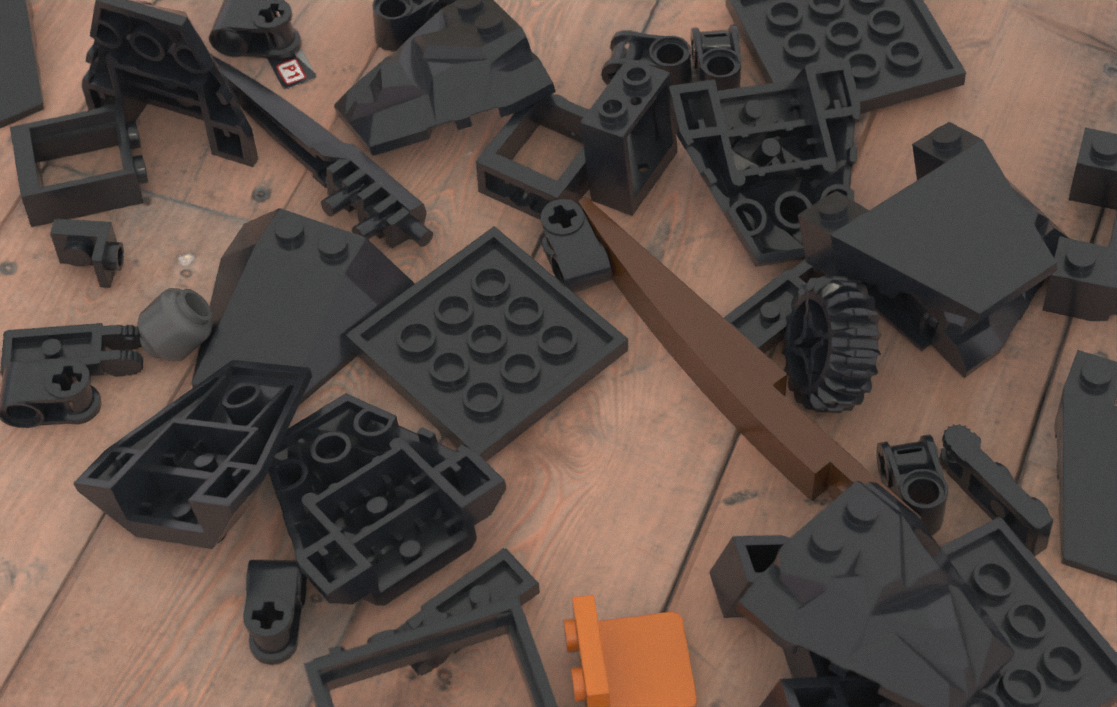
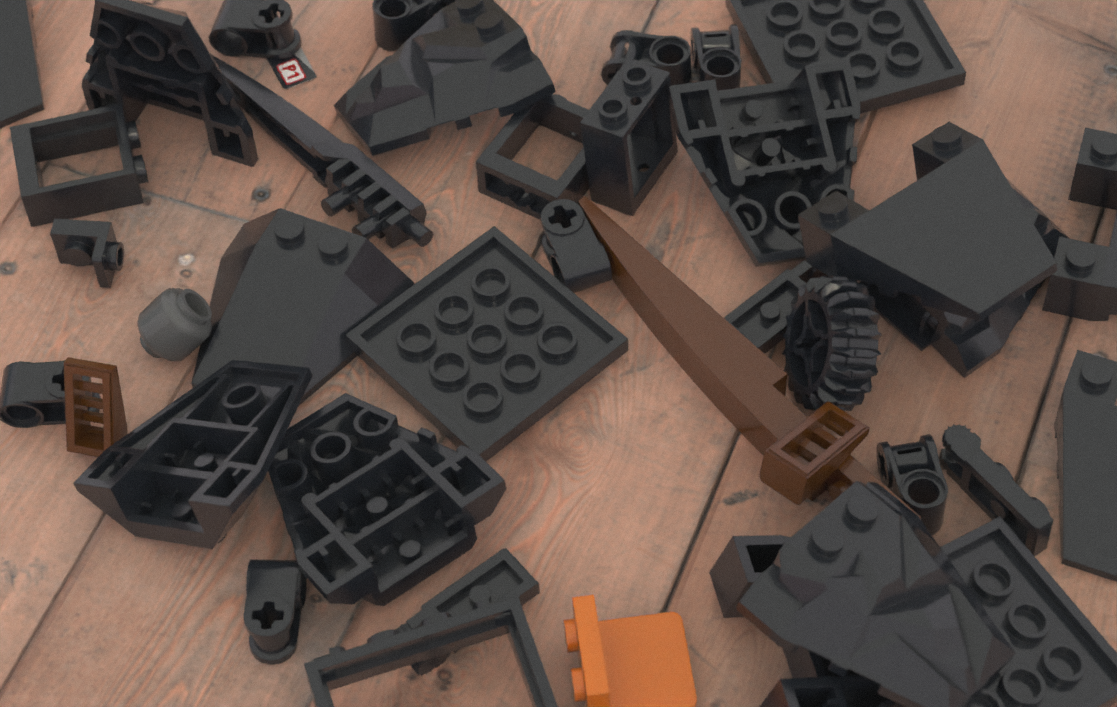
black hinge [0,323,144,377] -> none
none -> reddish brown slope [64,357,128,457]
none -> reddish brown slope [759,401,870,505]

